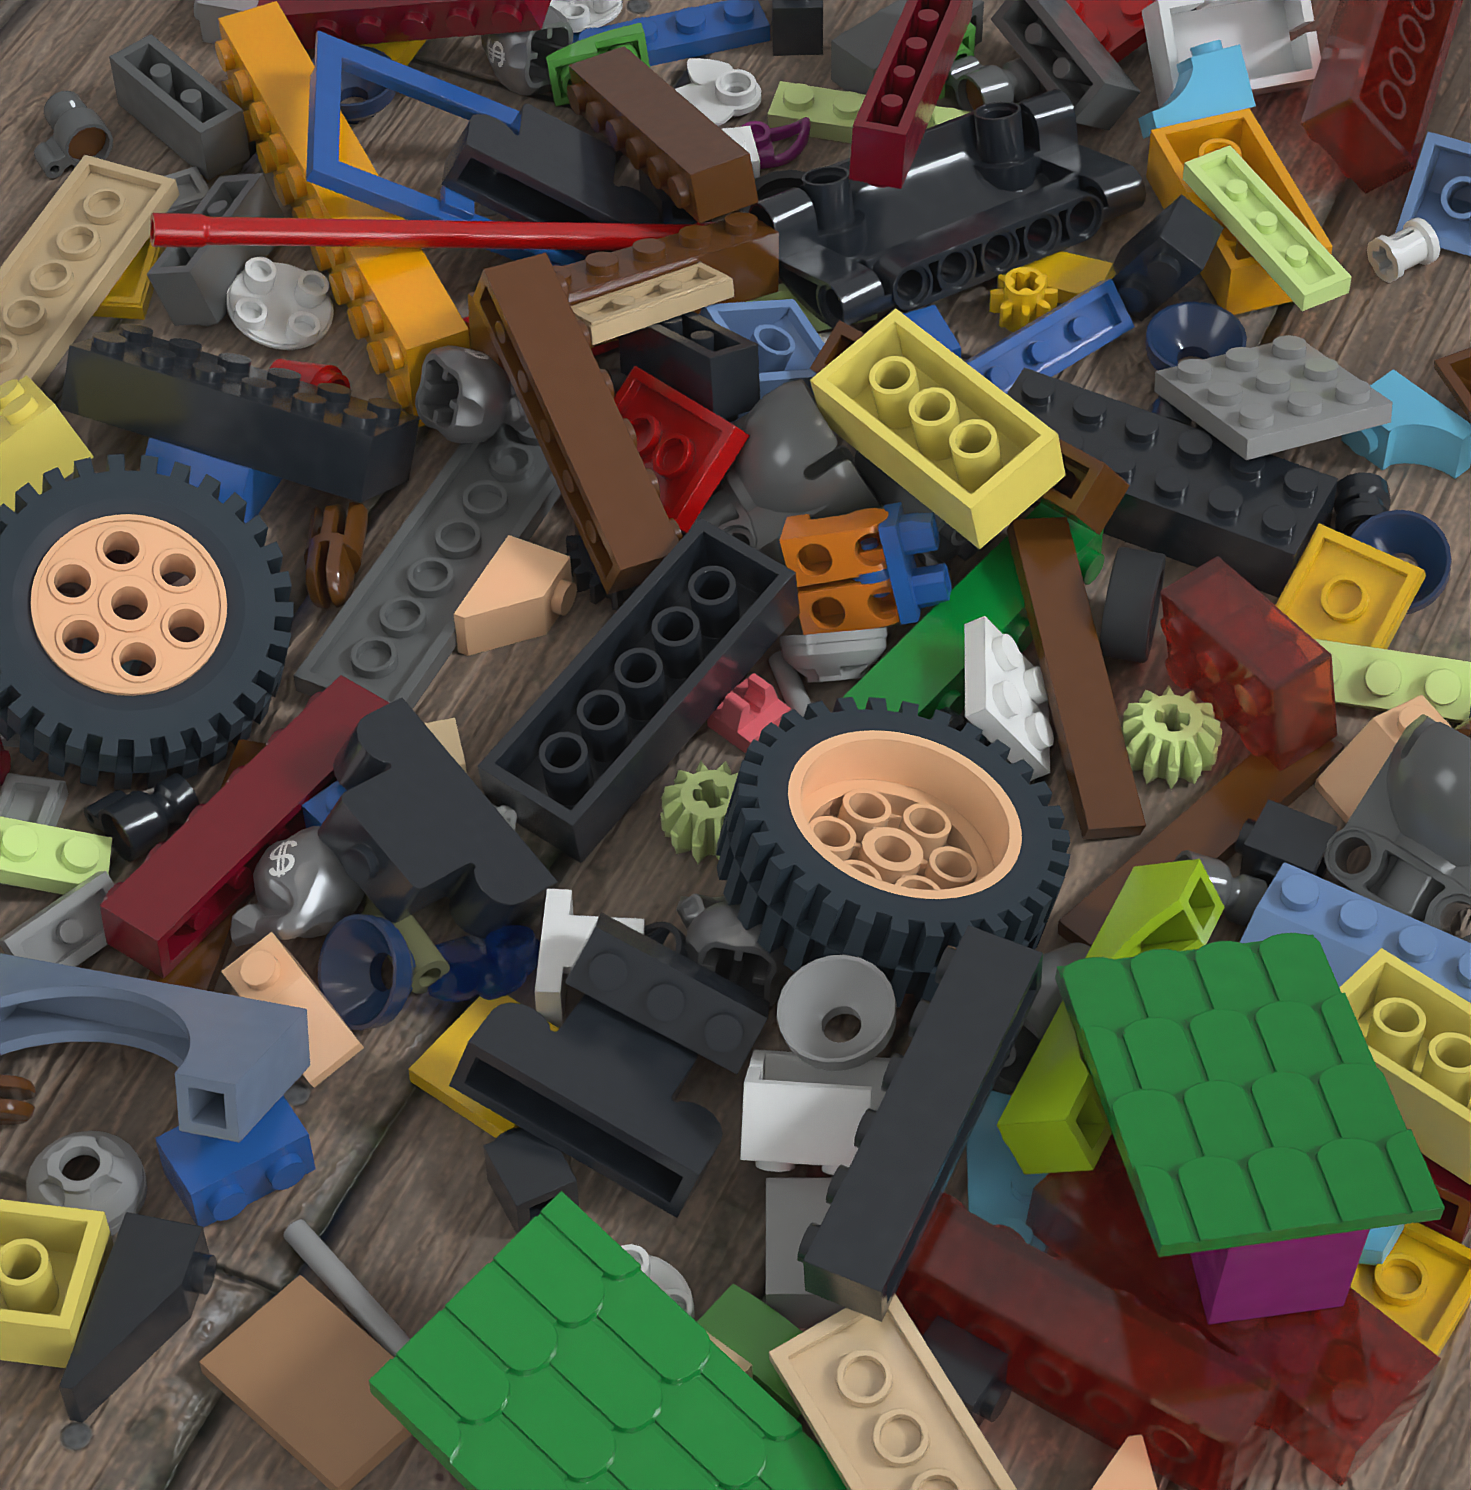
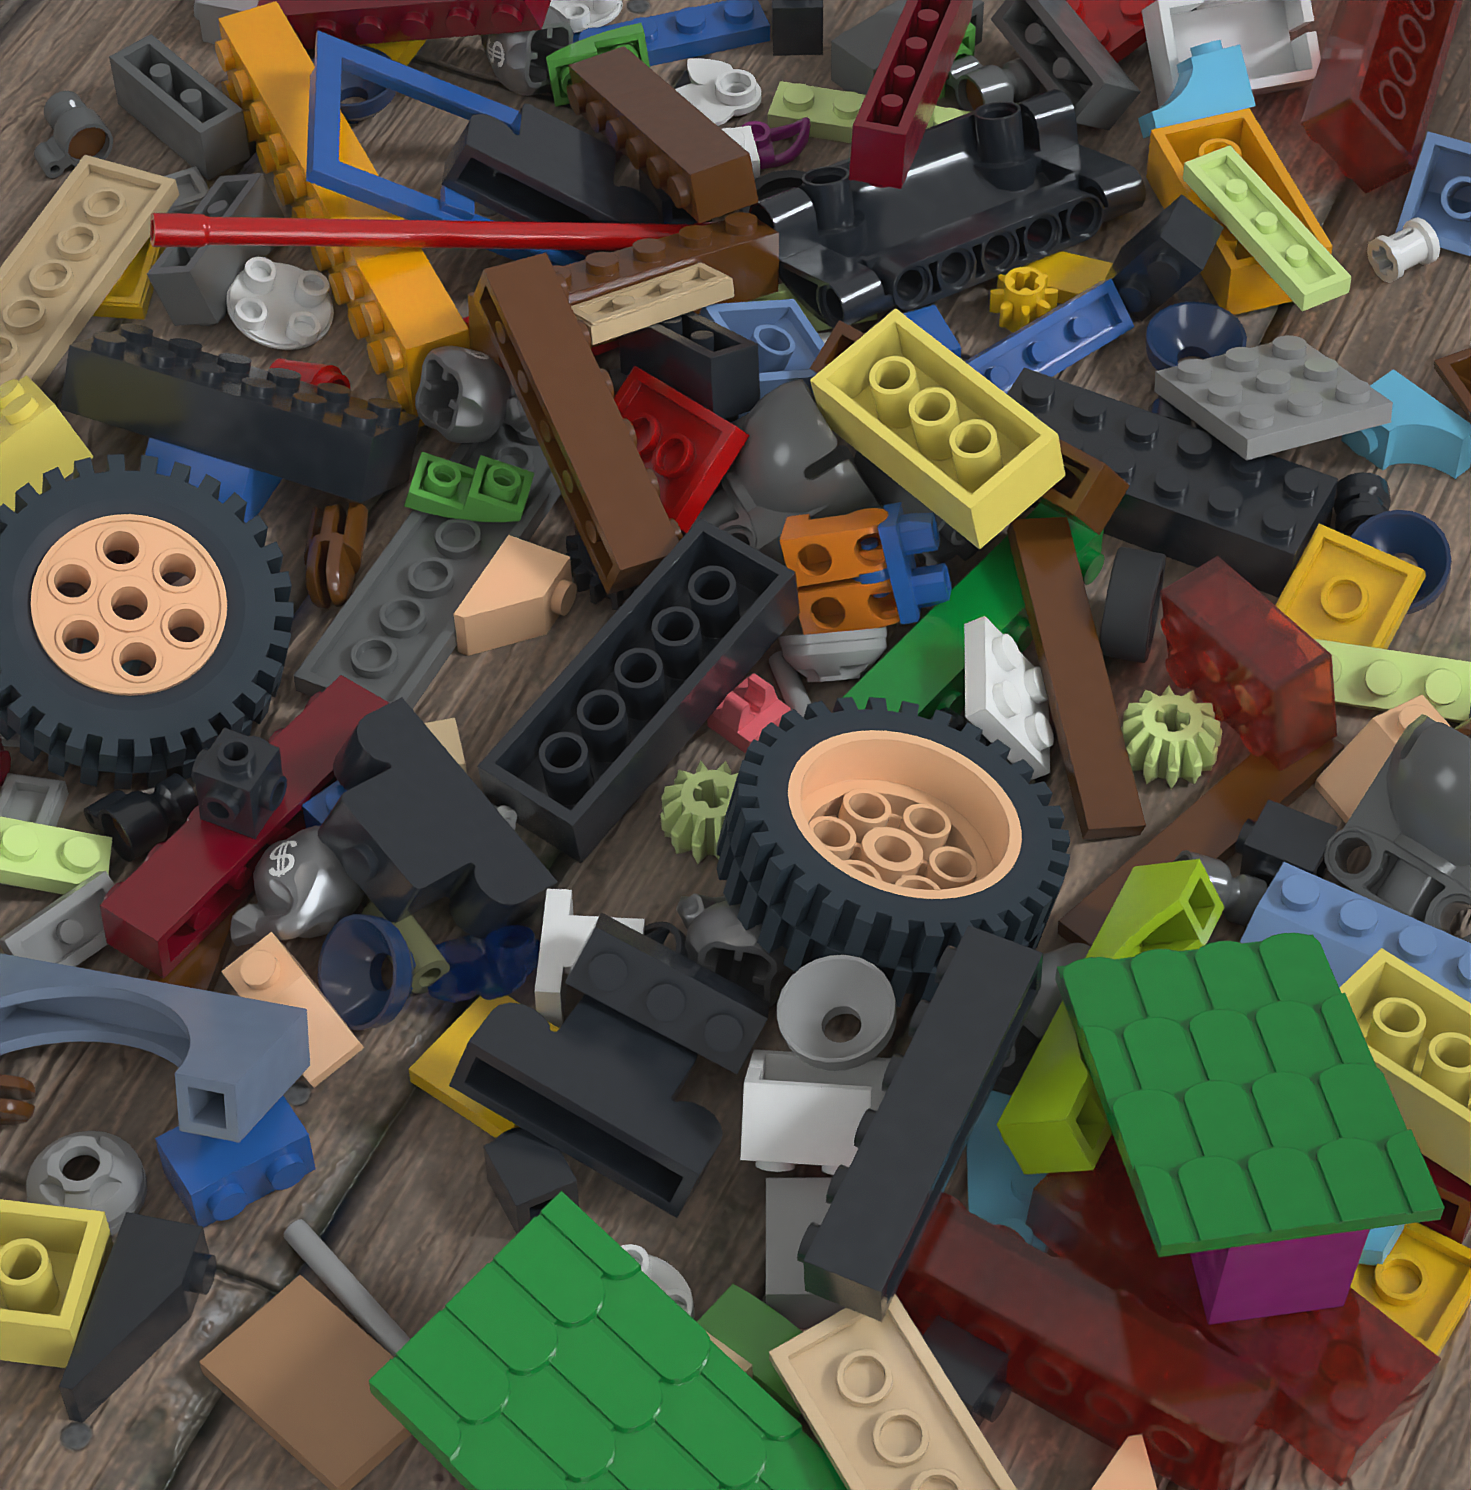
none -> black brick [192,728,287,839]
none -> bright green slope [404,451,535,522]

